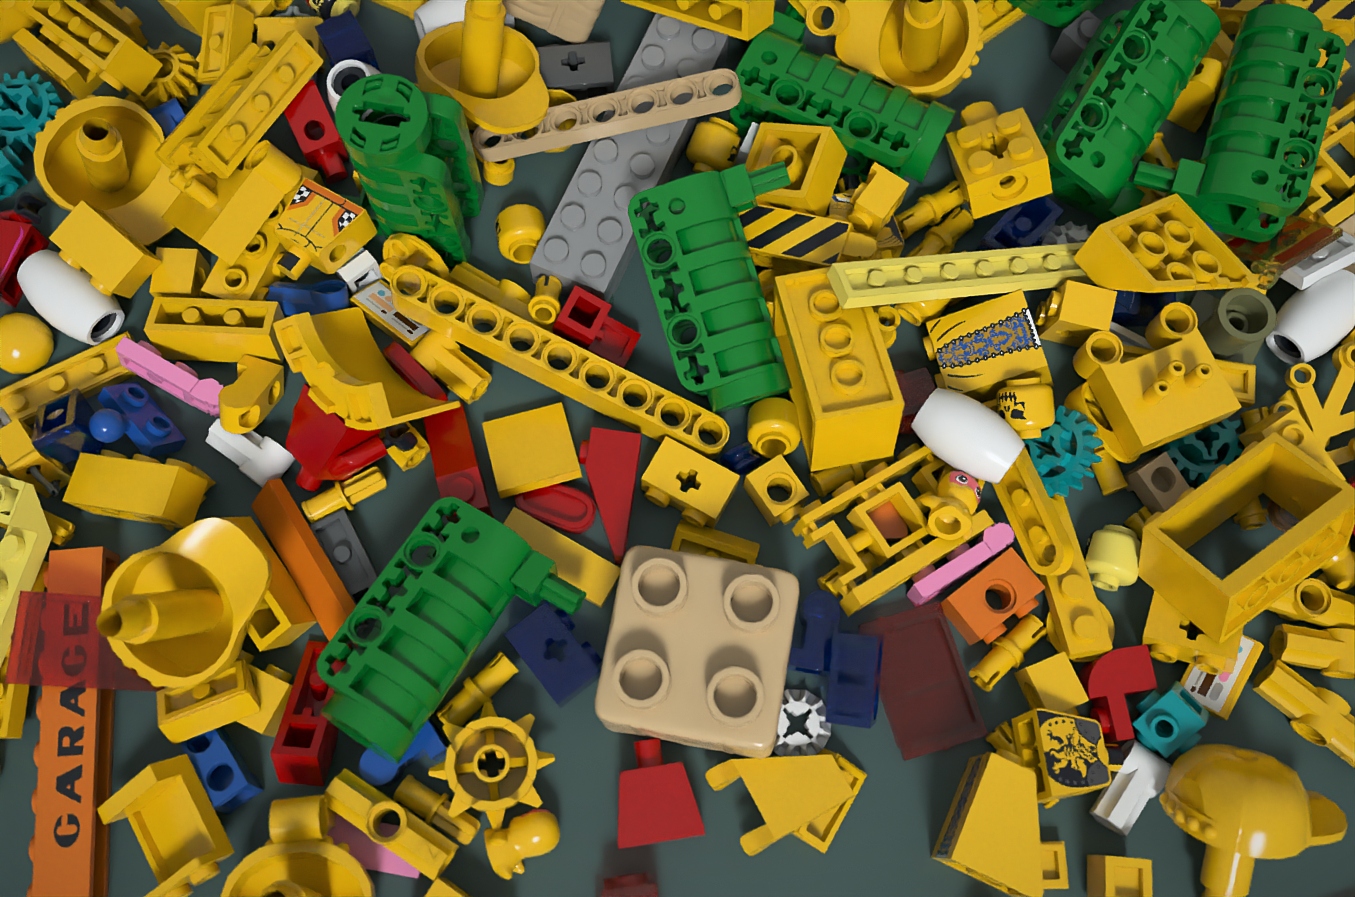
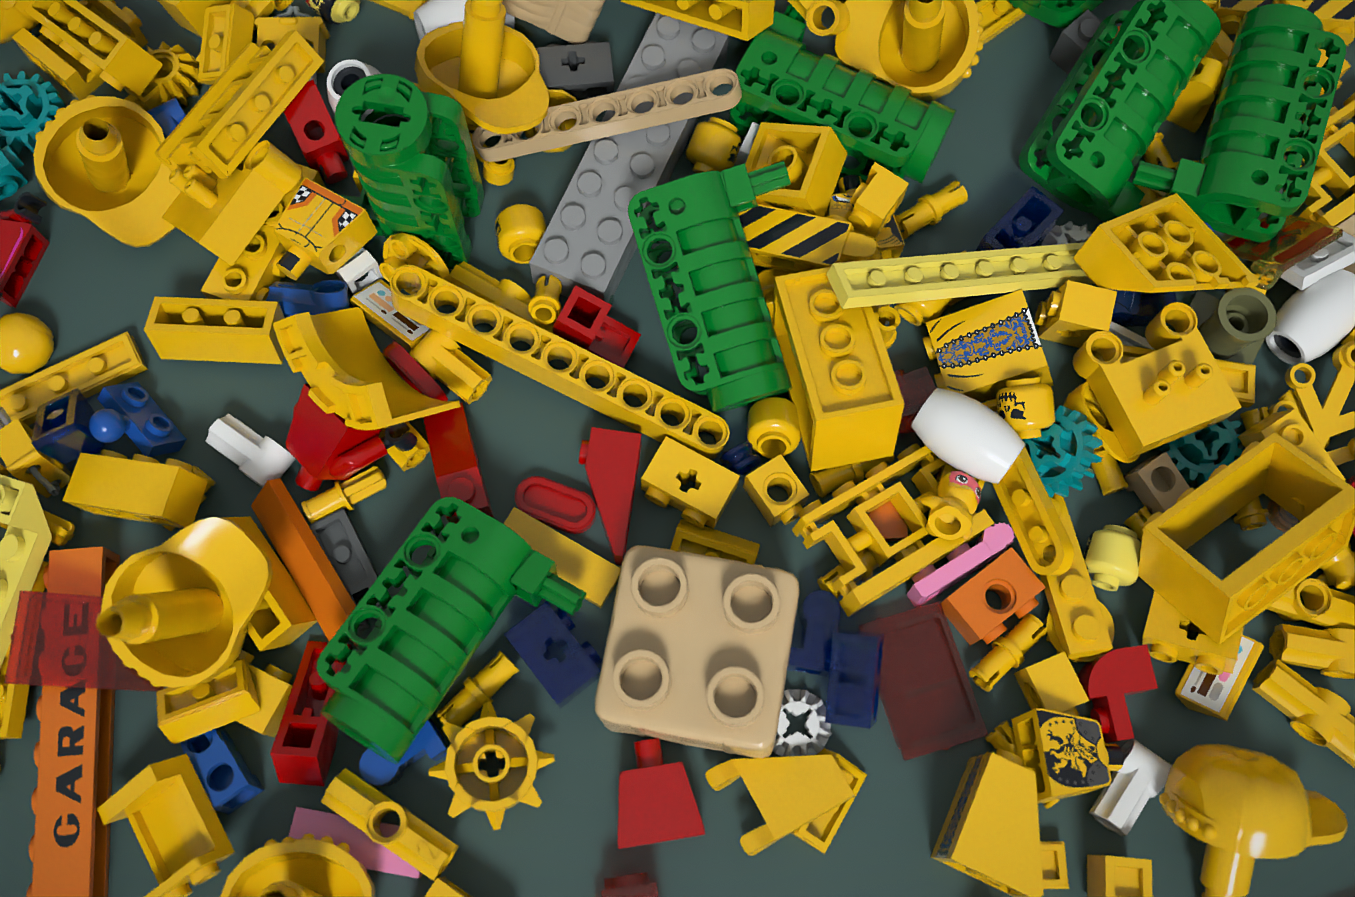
white piece [17,249,125,345] -> none
yellow brick [49,200,162,299] -> none
bright pink hinge [115,336,224,418] -> none
yellow brick [149,247,211,299] -> none
yellow leg [218,354,284,434] -> none
yellow piece [269,795,336,844] -> none
clear blue brick [315,10,381,72] -> none
yellow axle [393,774,481,845] -> none
yellow tile [482,402,582,499] -> none
yellow animal [484,808,561,879] -> none
yellow pin [905,208,974,257] -> none
yellow brick [945,101,1053,219] -> none
teal brick [1132,680,1210,758] -> none

